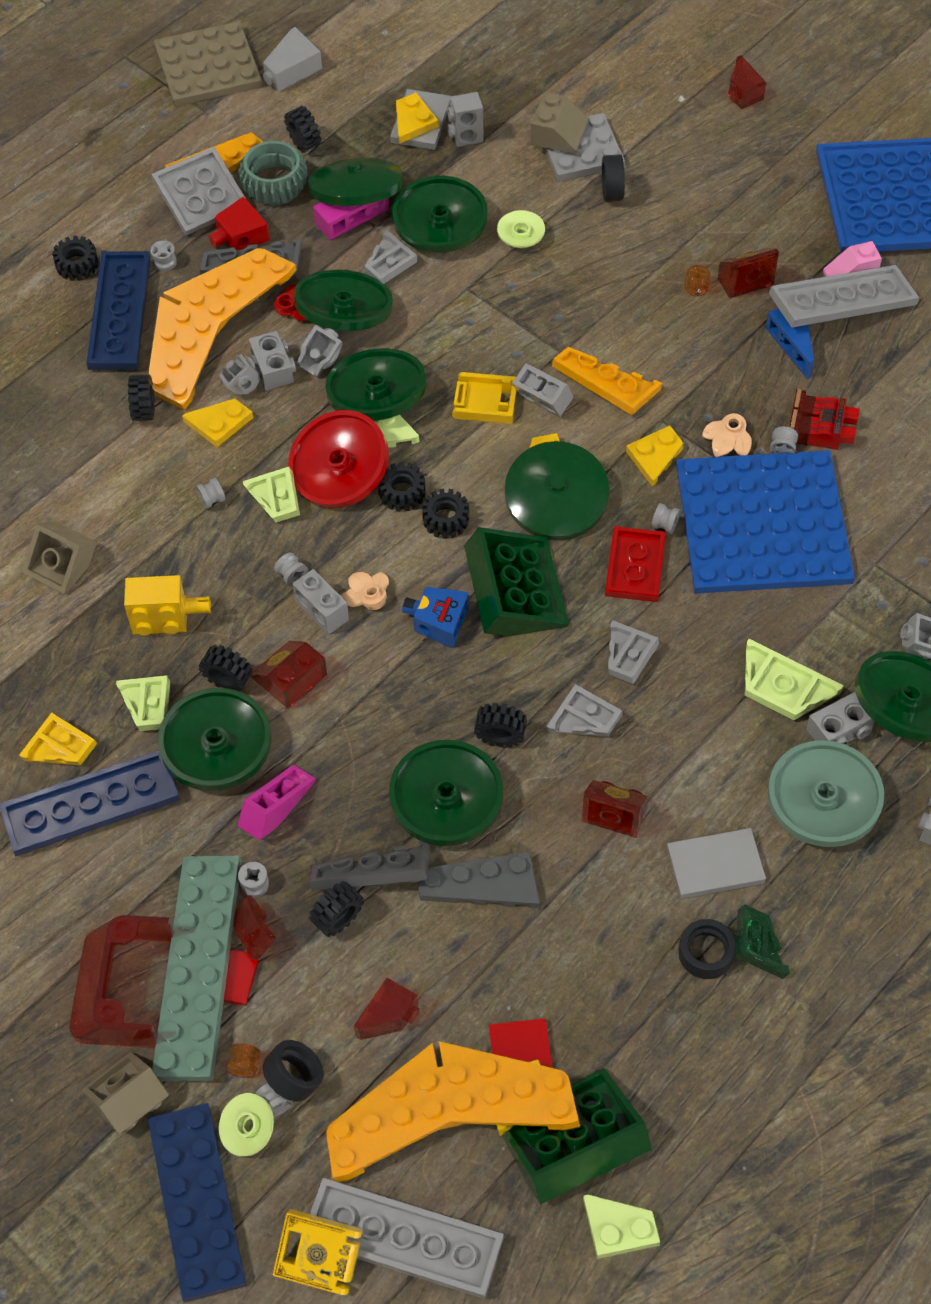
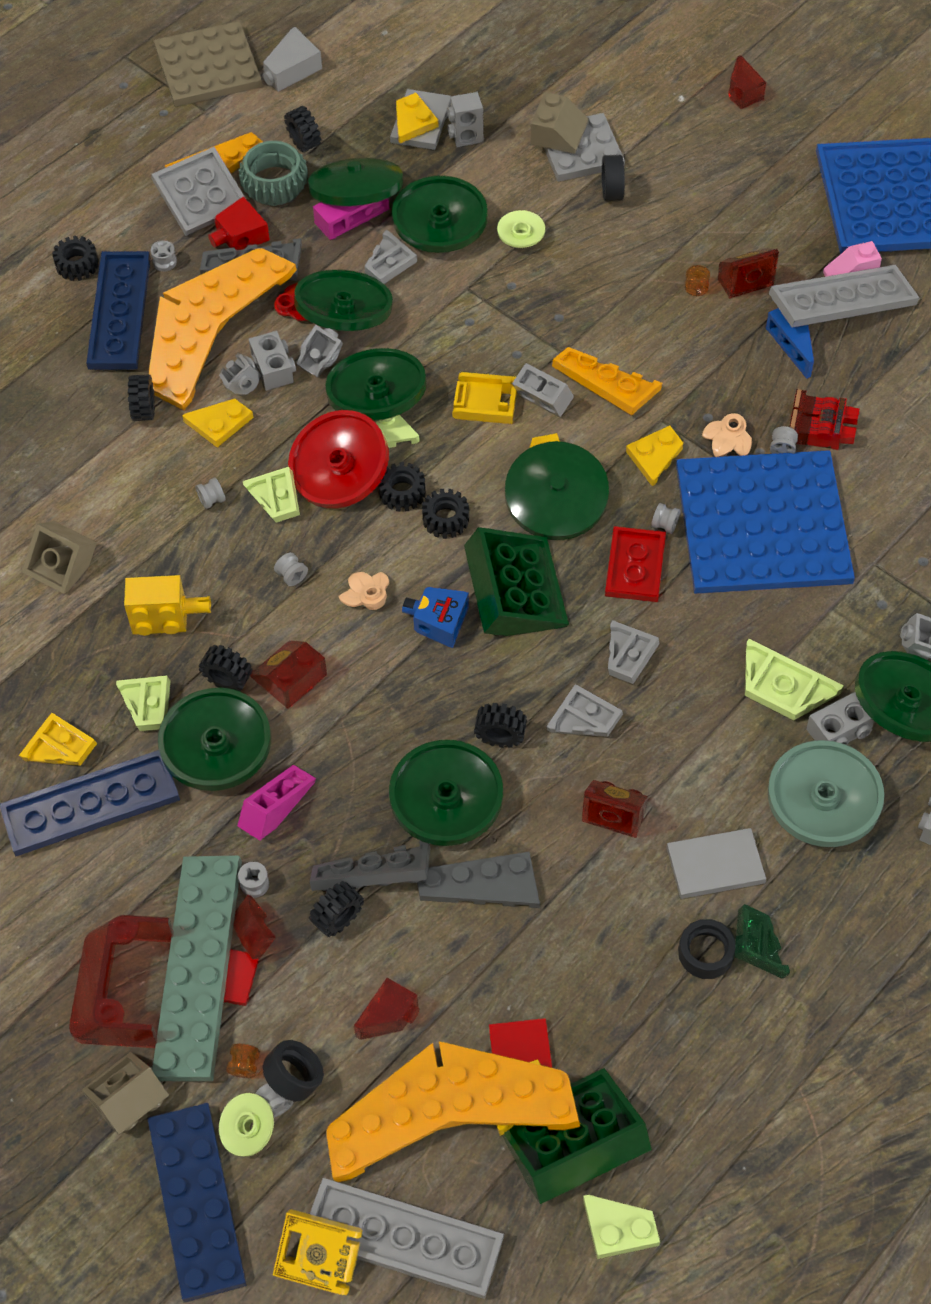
light grey brick [292,569,349,635] -> none

